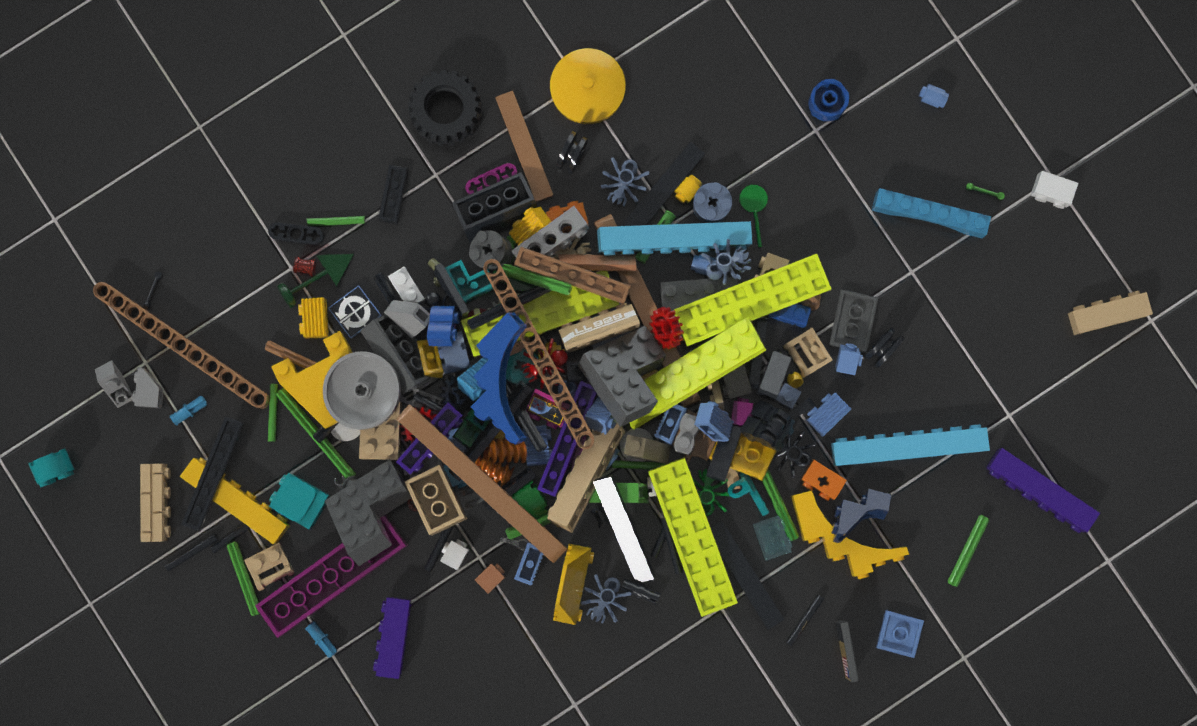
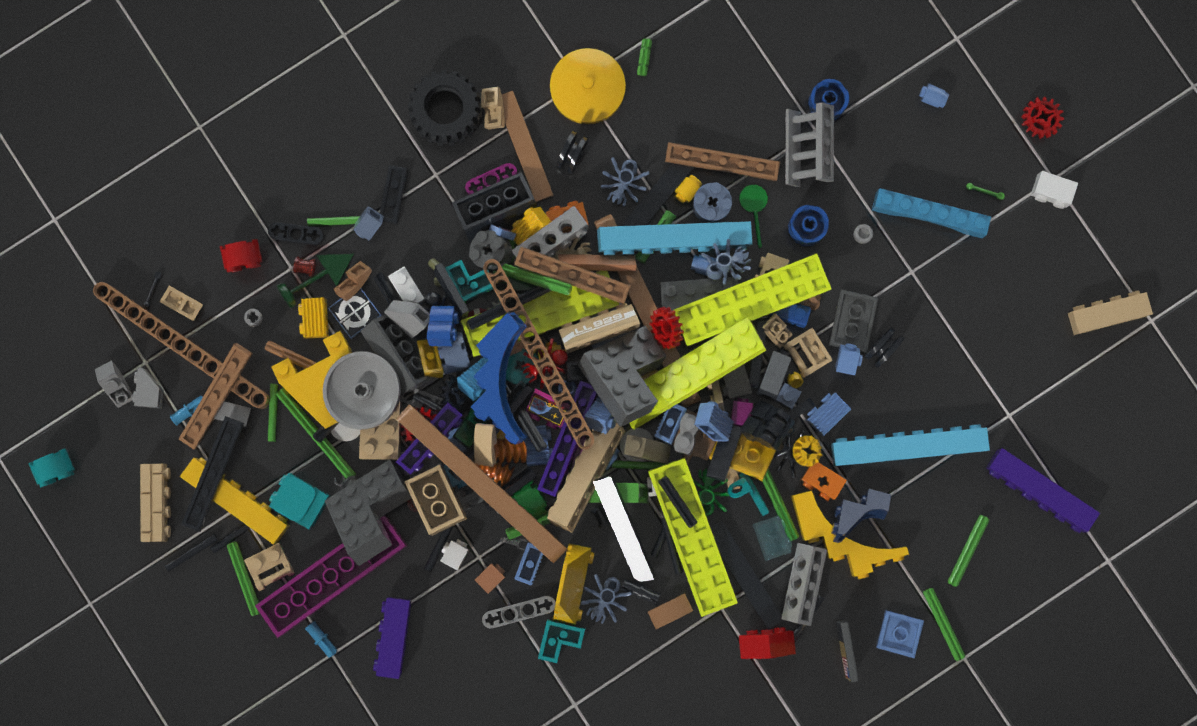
none -> tan slope [160,286,203,321]
none -> medium nougat tile [179,343,253,450]
none -> light grey slope [214,402,251,427]
none -> red brick [220,239,263,272]
none -> light grey bush [244,309,263,327]
none -> medium nougat slope [334,261,372,302]
none -> sand blue brick [353,206,384,240]
none -> tan slope [474,423,497,467]
none -> tan slope [481,87,505,130]
none -> light grey beam [482,596,556,629]
none -> medium blue tile [489,224,516,240]
none -> teal brick [538,619,585,663]
none -> bright green axle [637,39,652,76]
none -> medium nougat slope [648,593,693,629]
none -> black axle [658,476,697,528]
none -> medium nougat tile [665,142,780,181]
none -> red brick [739,627,796,659]
none -> tan slope [762,313,793,348]
none -> light grey brick [781,543,827,626]
none -> light grey fence [785,103,834,187]
none -> blue brick [788,205,829,247]
none -> yellow gear [793,436,822,467]
none -> light grey tile [853,224,873,244]
none -> bright green axle [923,588,965,661]
none -> red gear [1021,97,1064,139]

